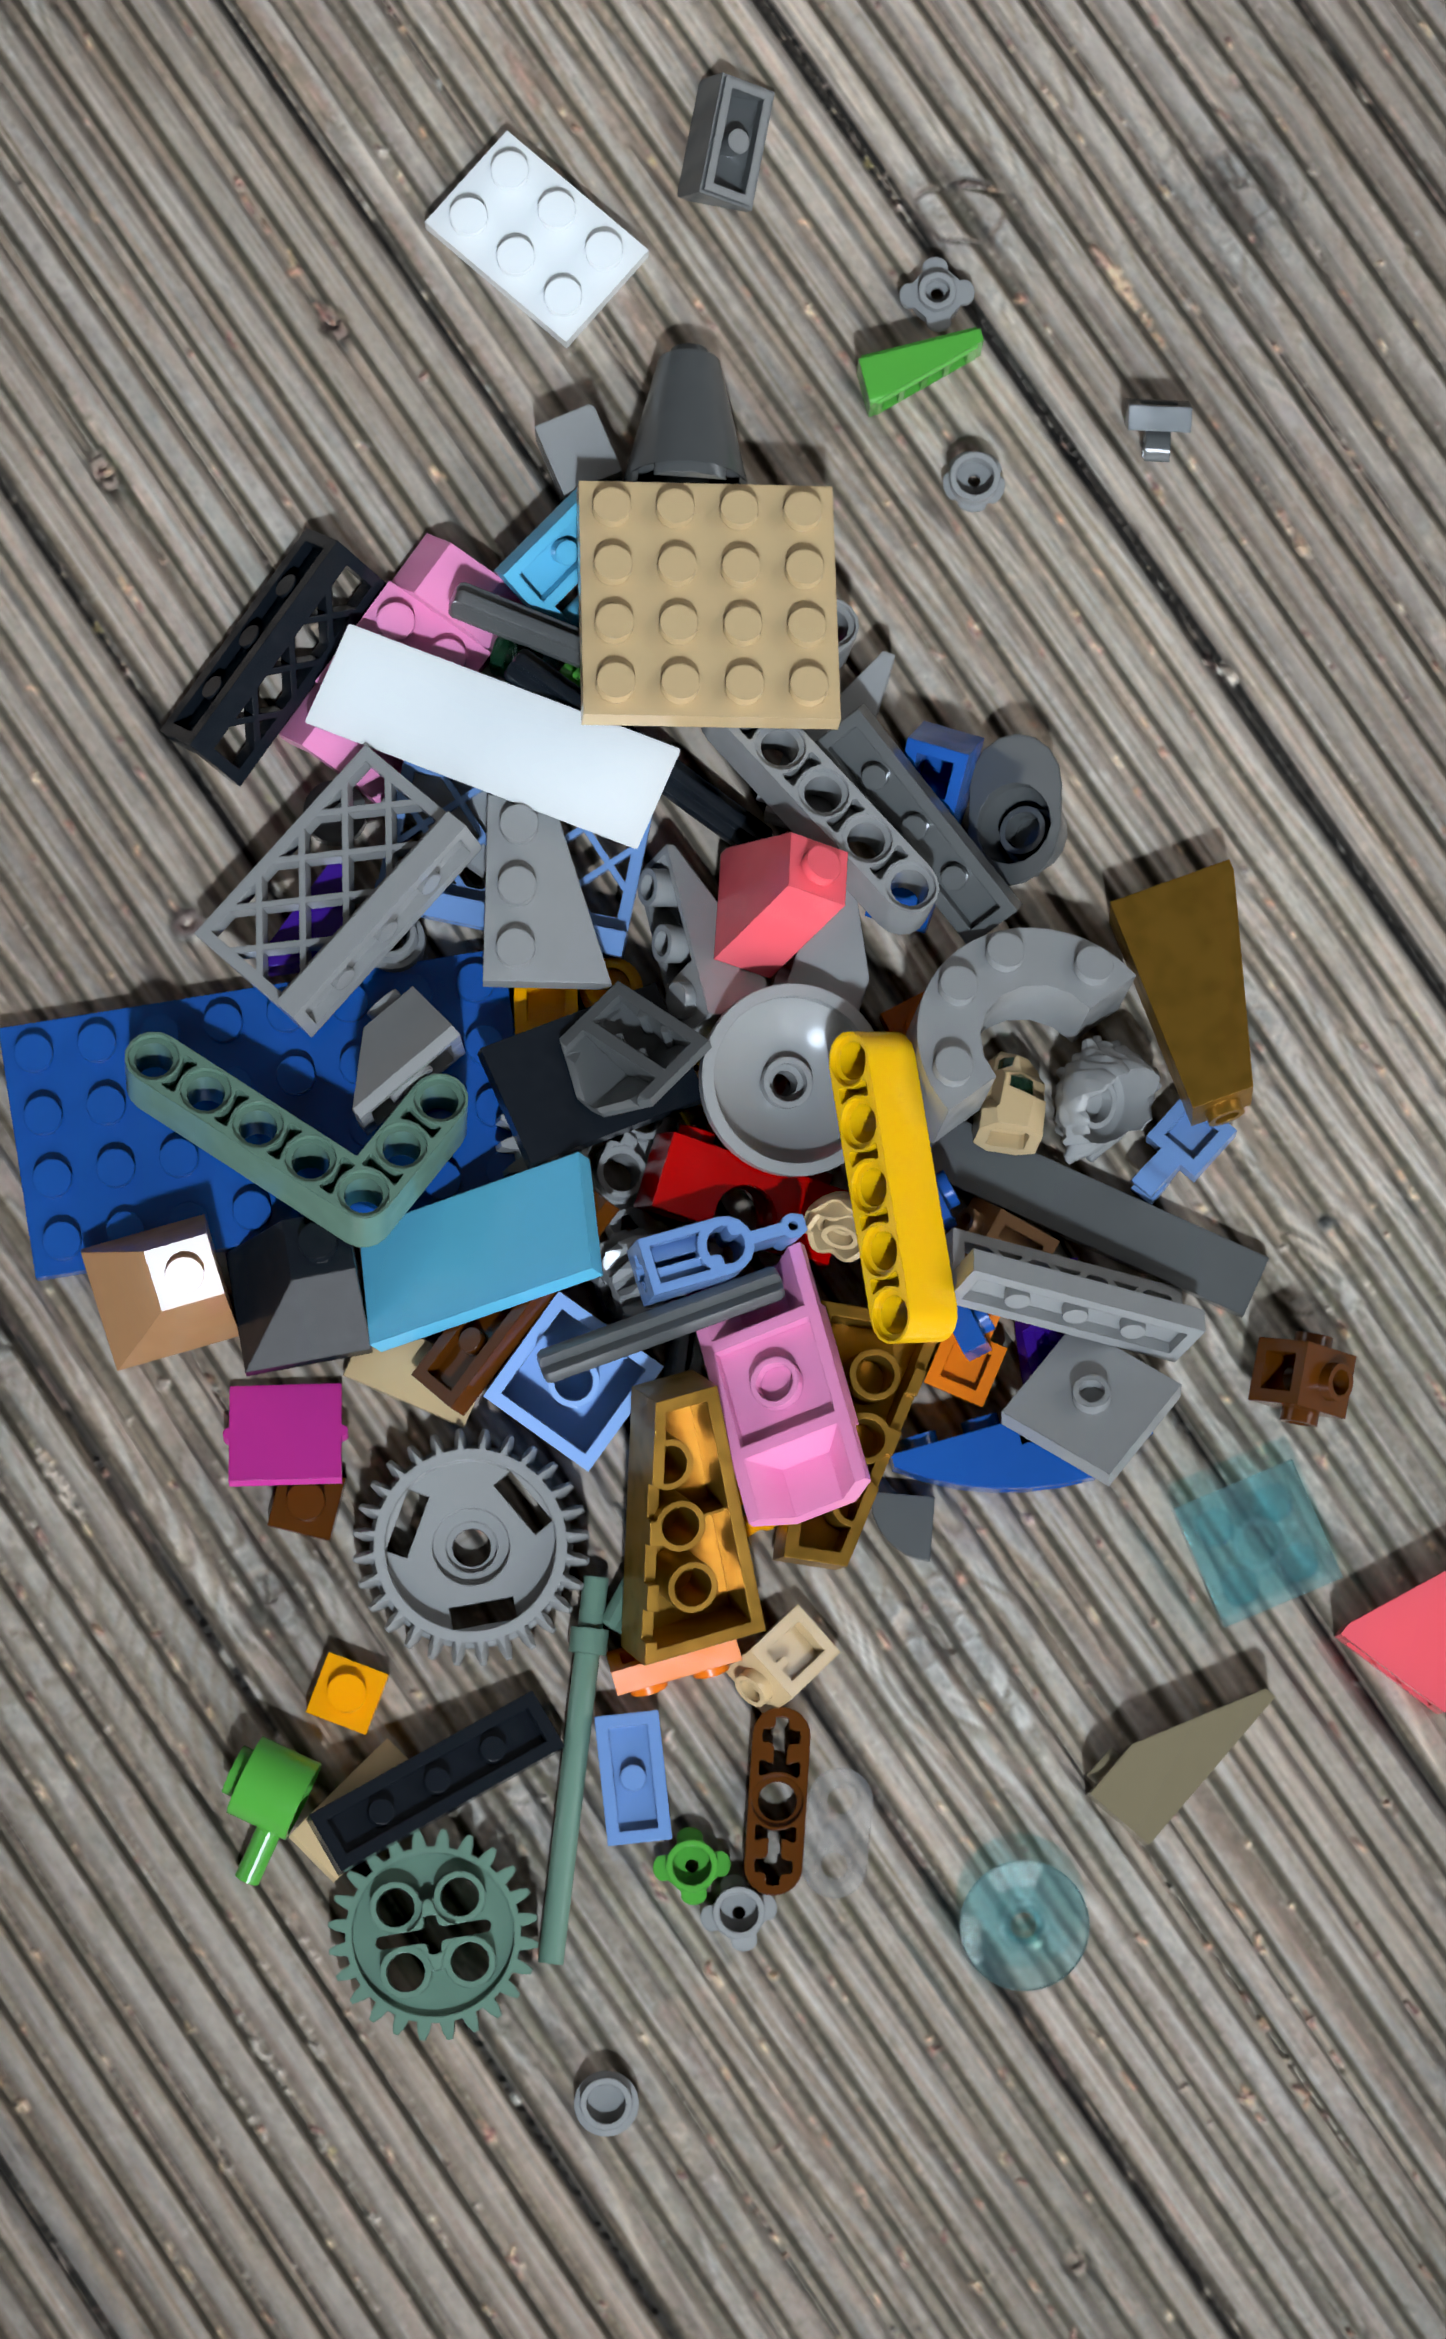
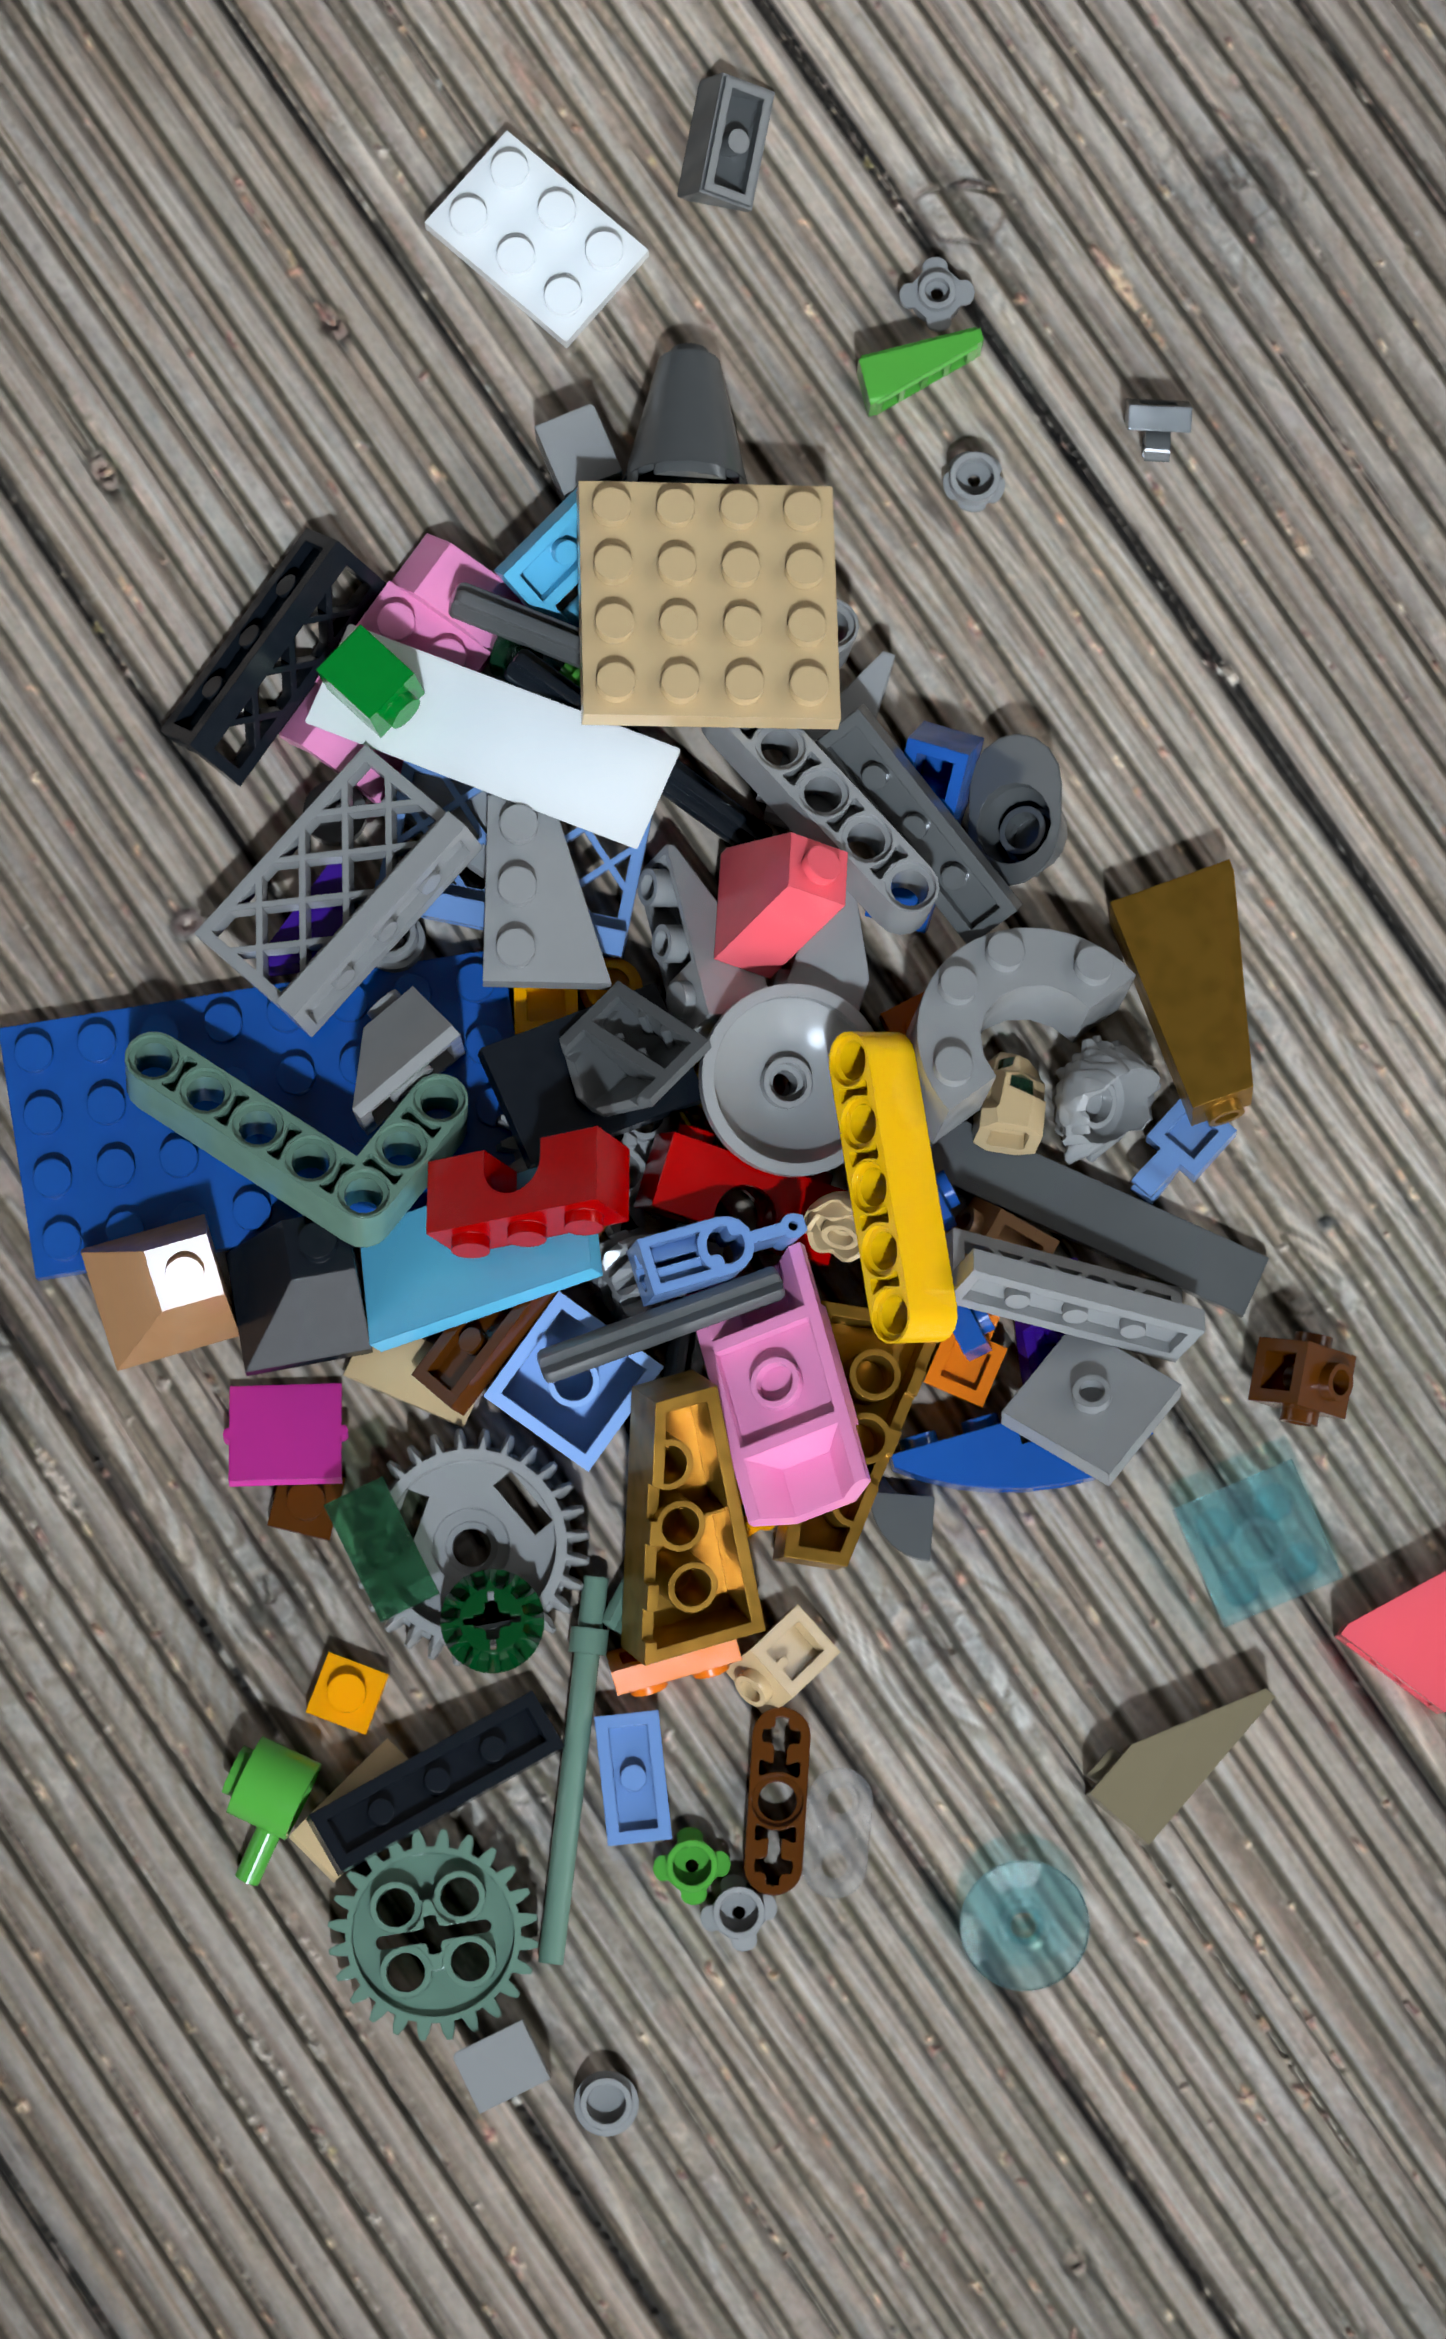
none -> green brick [316,624,425,738]
none -> clear green plate [324,1477,440,1623]
none -> red arch [426,1126,630,1258]
none -> dark green gear [440,1568,544,1673]
none -> light grey panel [453,2018,552,2114]

